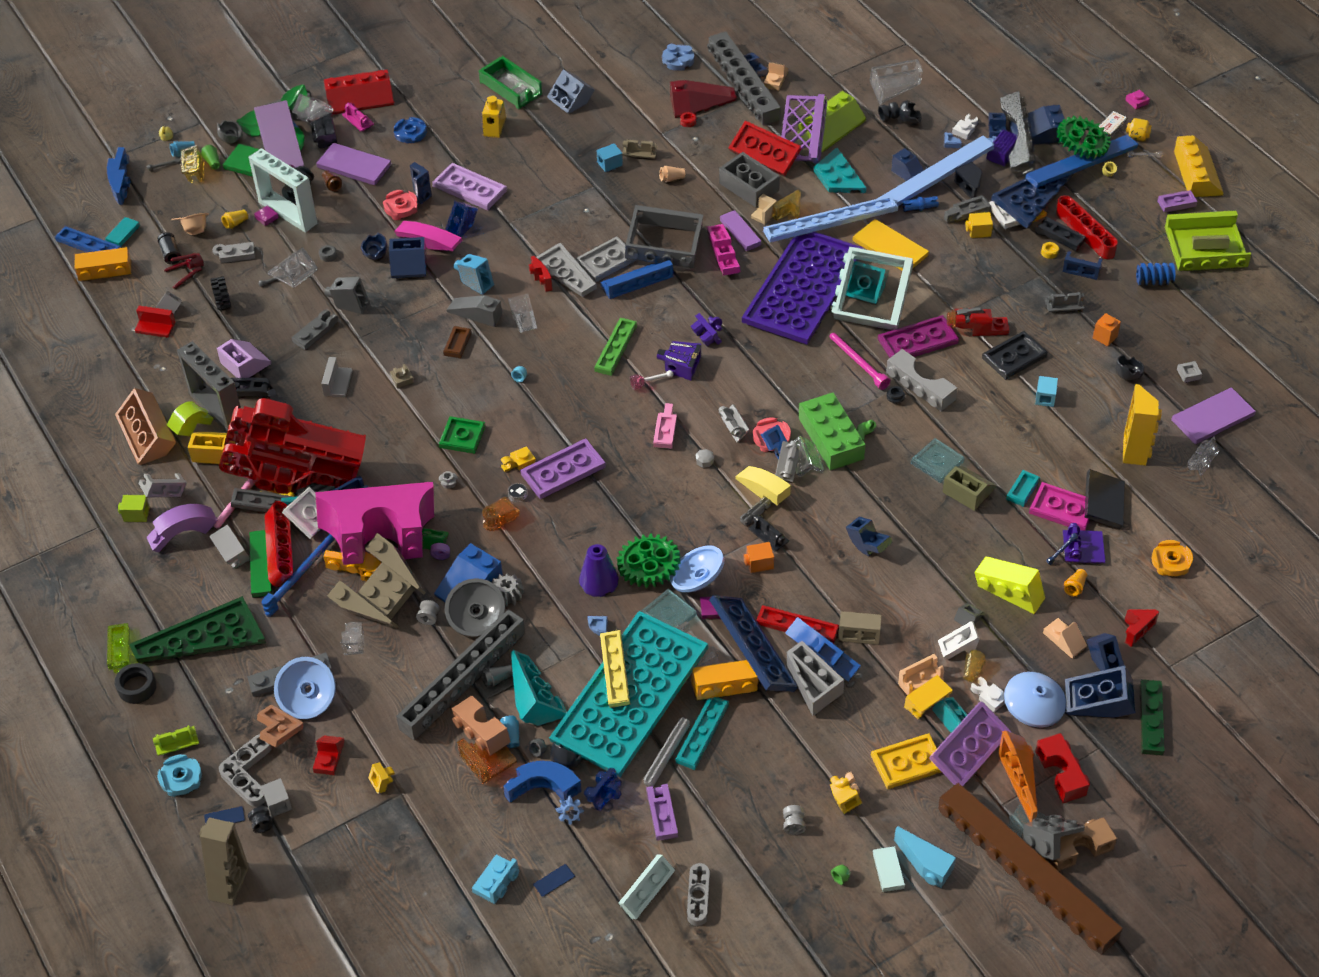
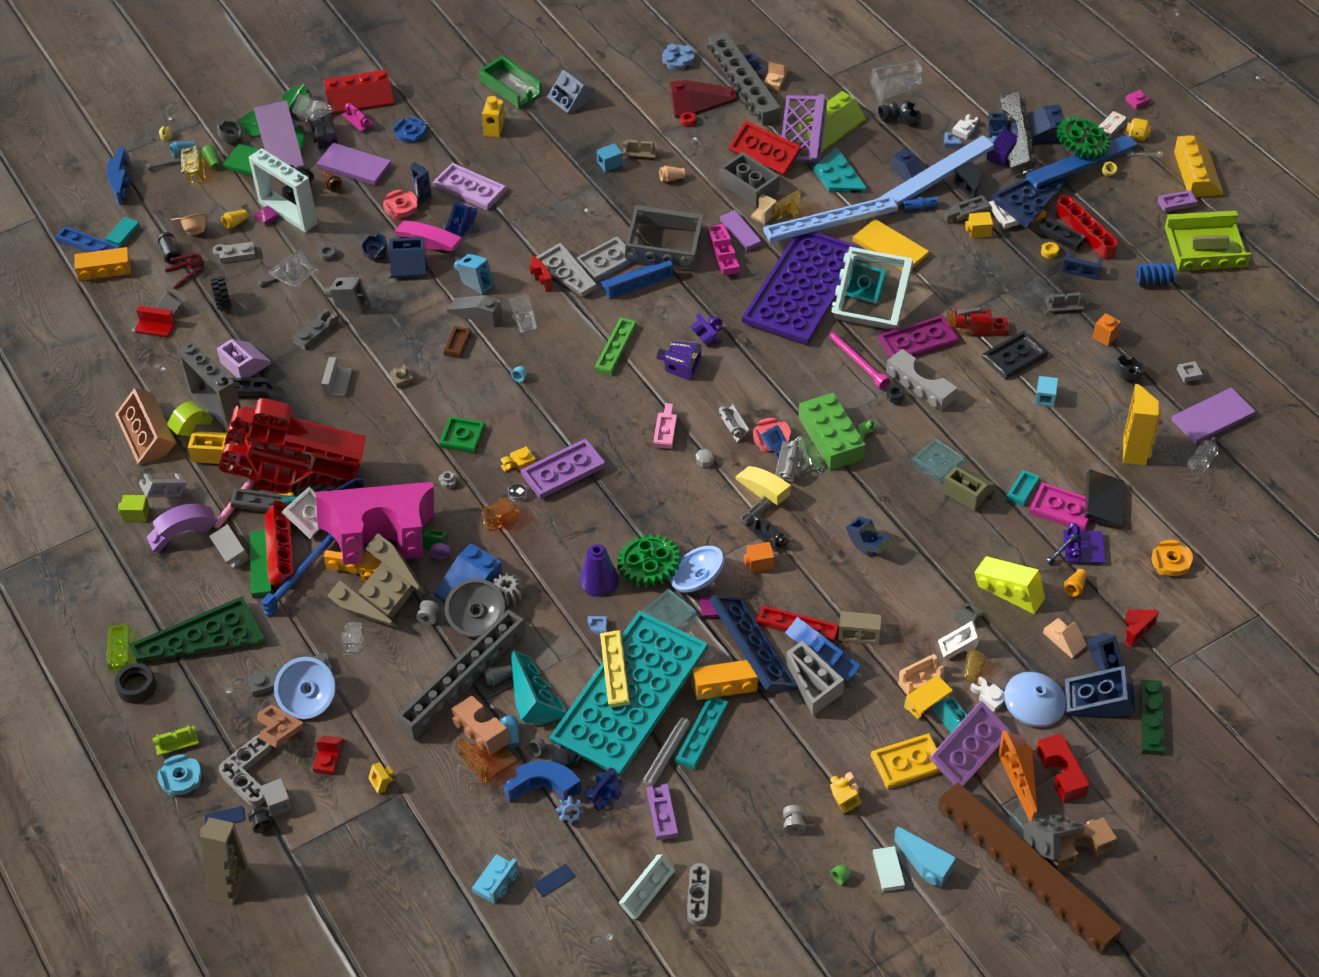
hinge [630,370,674,390] -> none

